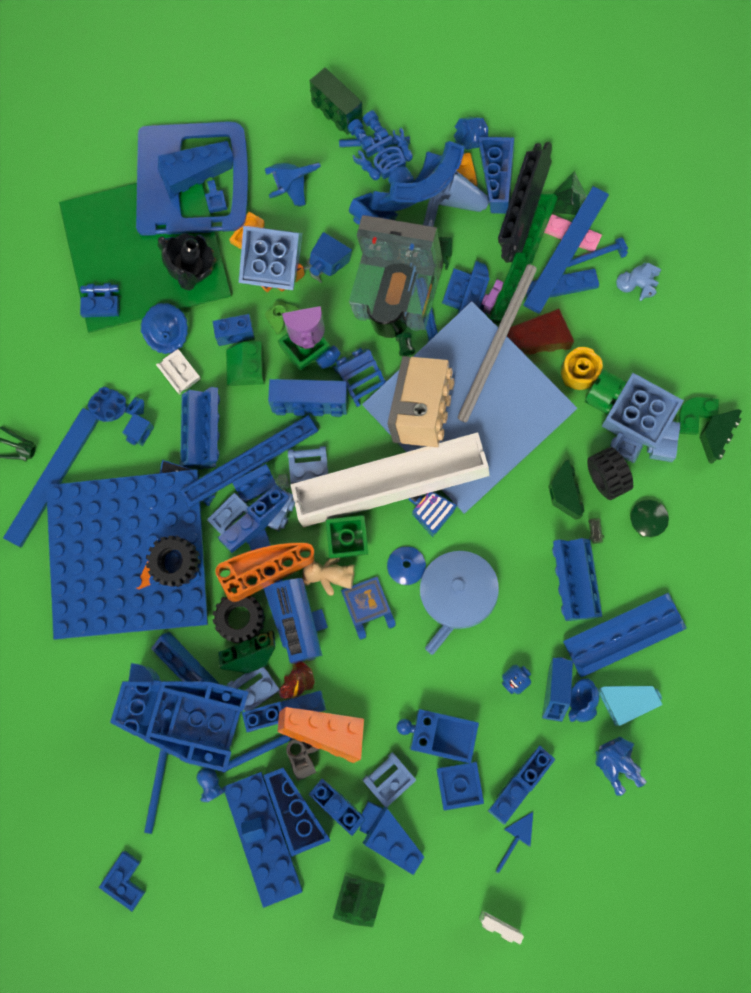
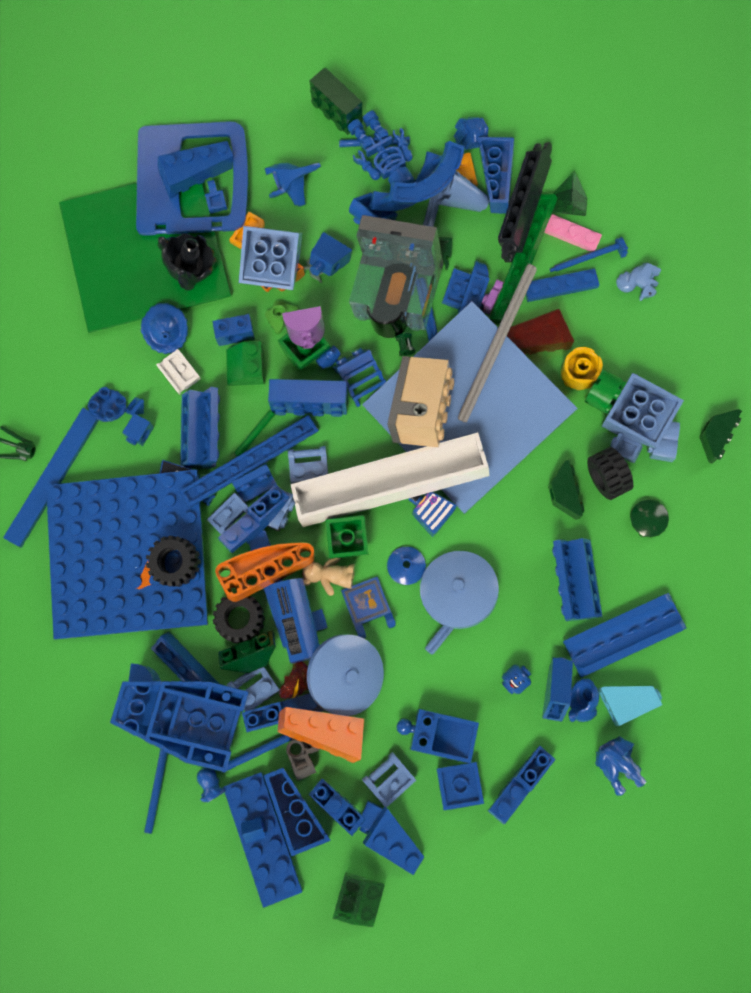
blue plate [80,283,119,317] -> none
blue tile [99,851,145,911] -> none
clear plate [276,474,291,491] -> none
white plate [479,911,524,944] -> none
blue piece [496,812,533,873] -> none
blue tile [523,186,609,314] -> none
clear smoke pin [588,518,605,544] -> none
green plate [678,397,719,435] -> none
none -> green bar [234,410,275,457]
none -> medium blue dish [307,634,384,716]

